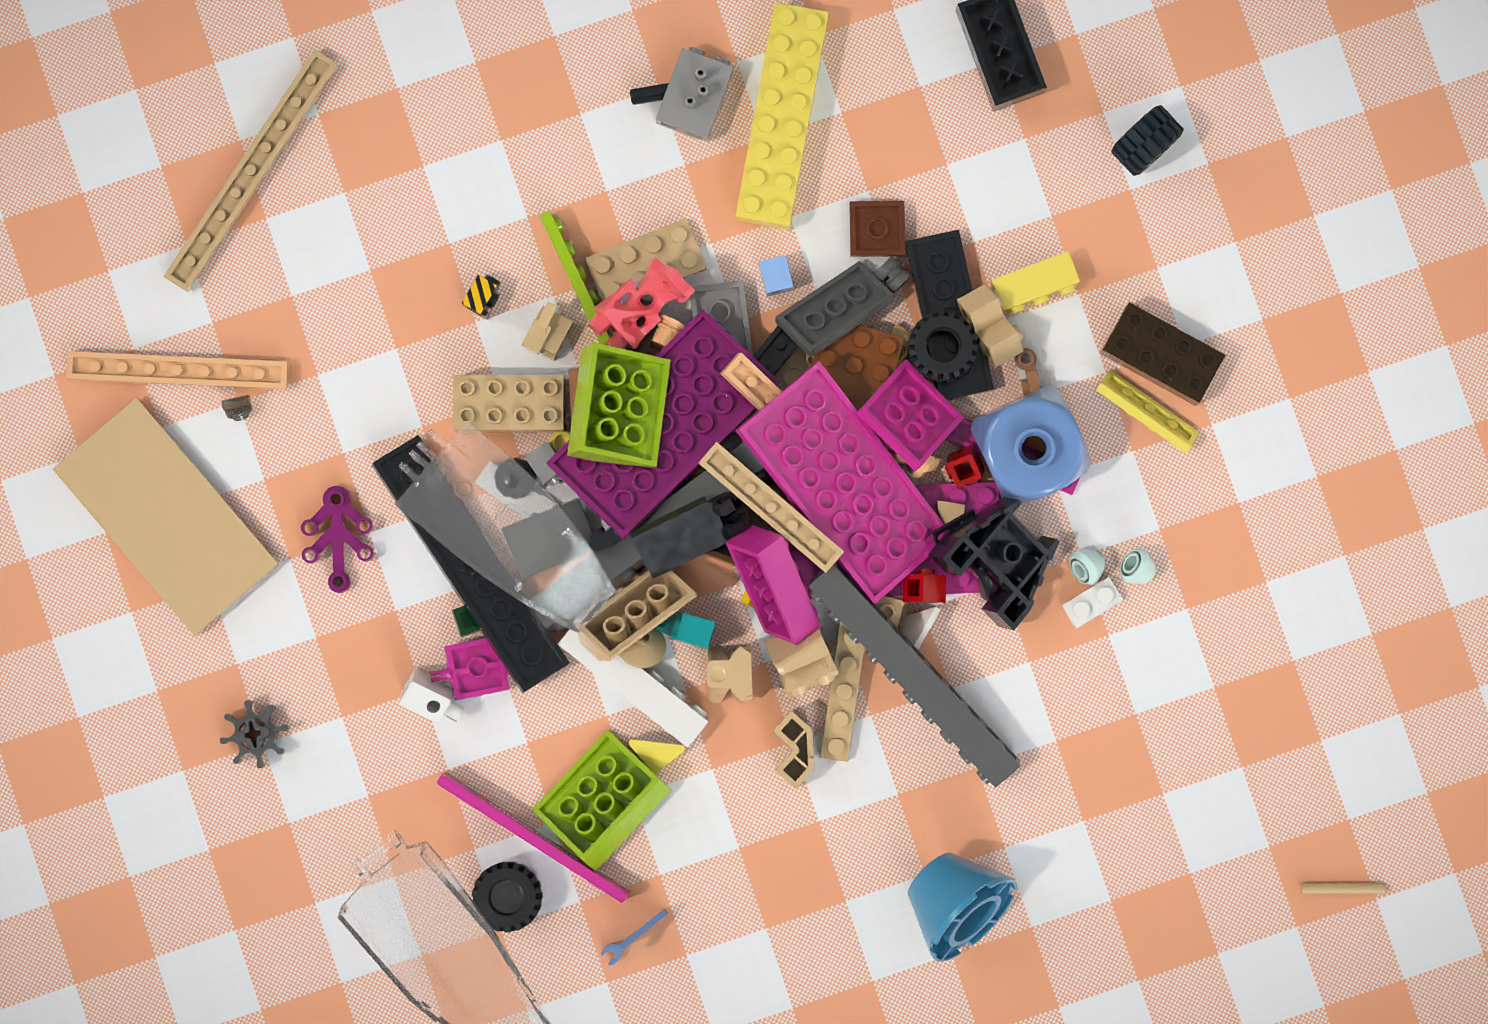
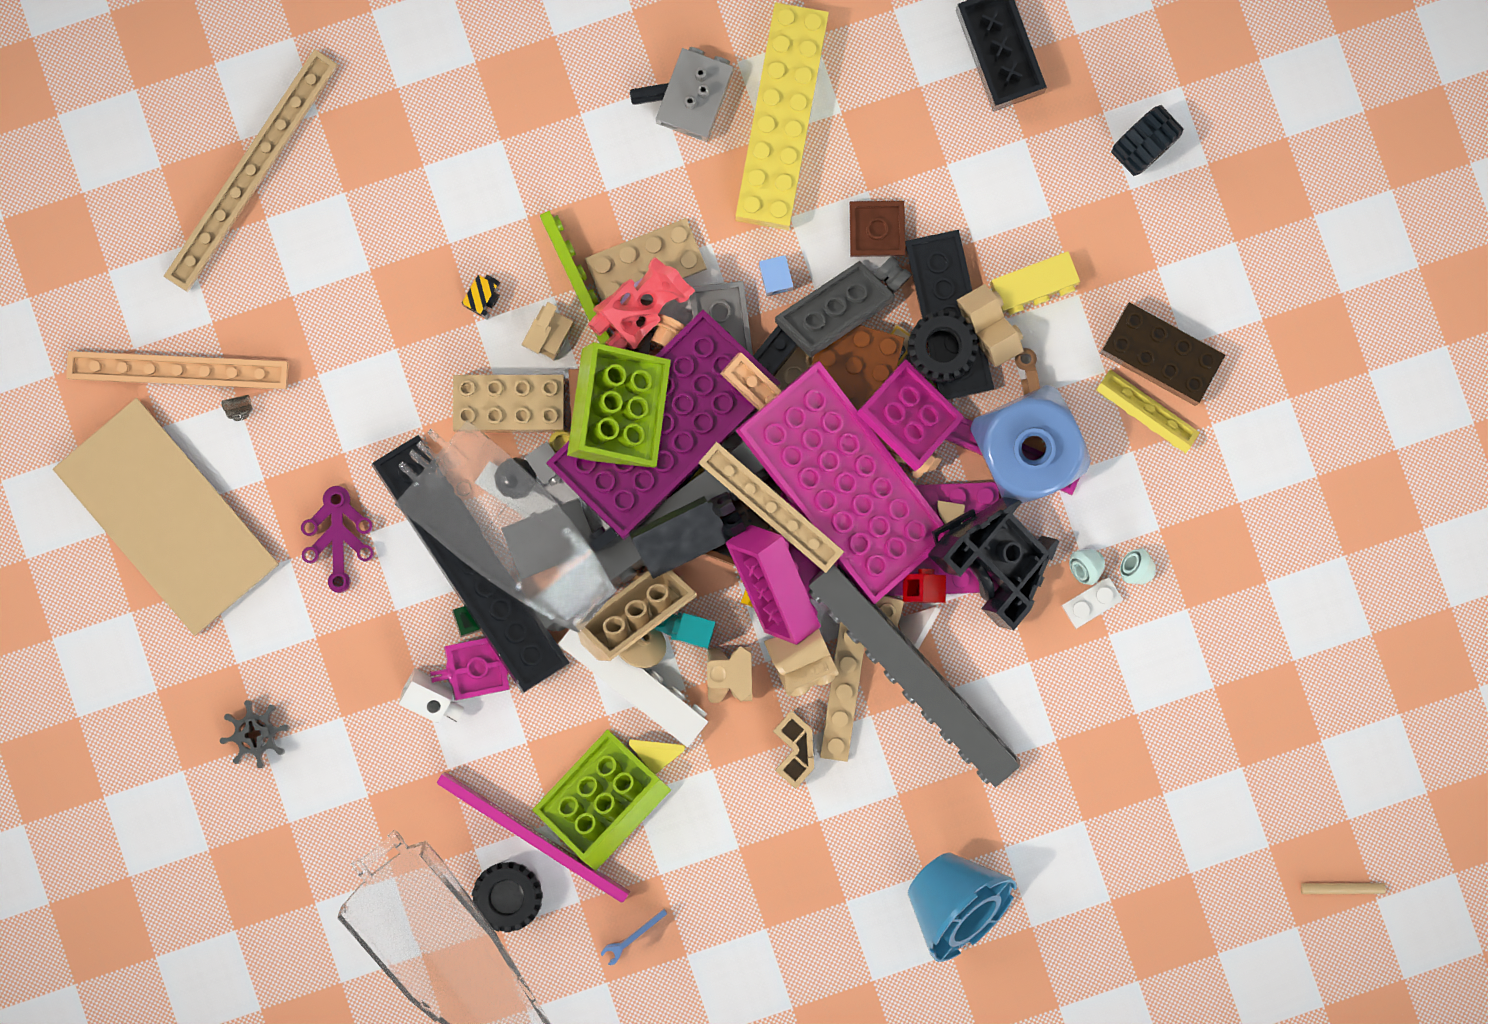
red brick [945,444,985,488] -> none

